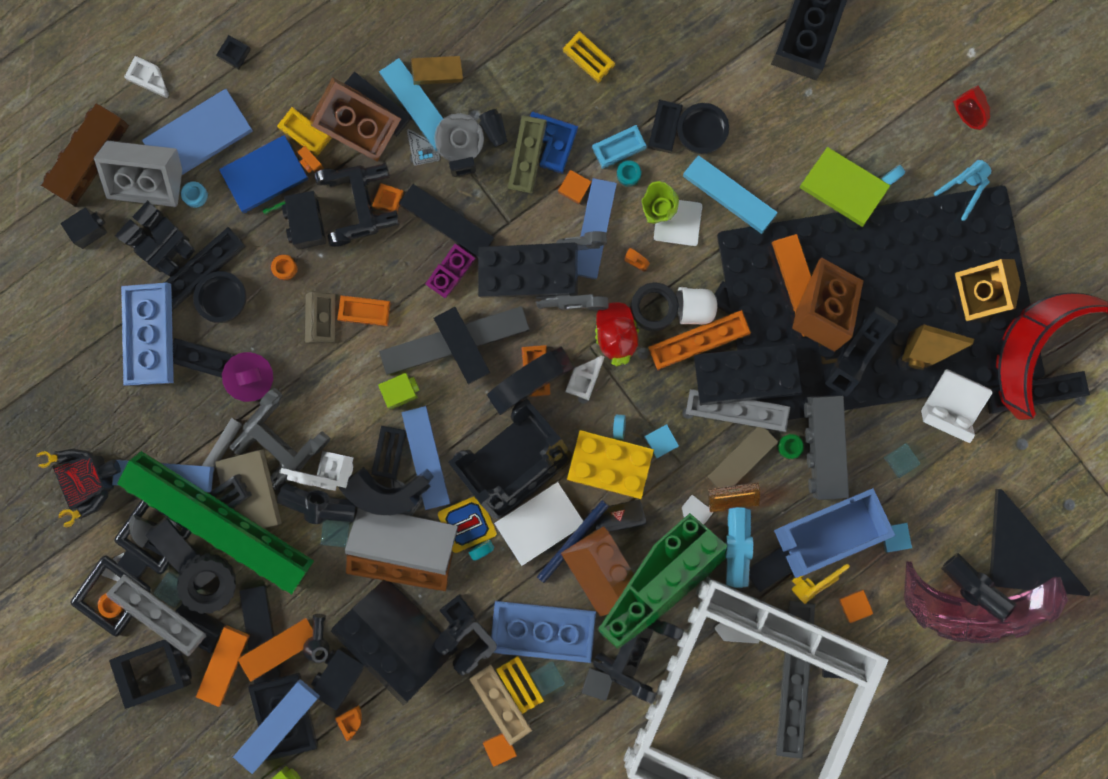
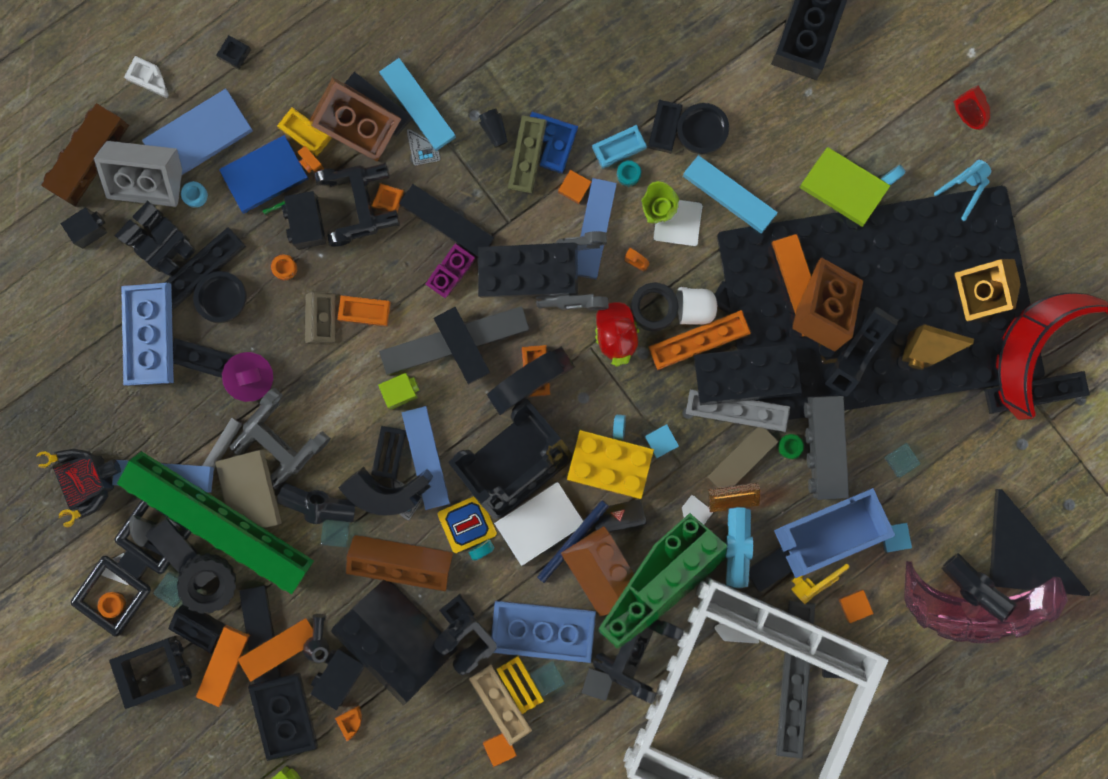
light grey tile [106,574,206,657] -> none
black tile [209,474,252,509] -> none
medium blue tile [233,679,319,774] -> none
white bracket [280,451,353,491] -> none
light grey tile [345,508,458,575] -> none
pearl gold tile [411,56,463,85] -> none
light grey tile [434,113,484,161] -> none
black tile [449,157,476,177] -> none
yellow tile [563,31,615,83] -> none
white tile [565,356,605,401] -> none
white bracket [921,369,992,443] -> none

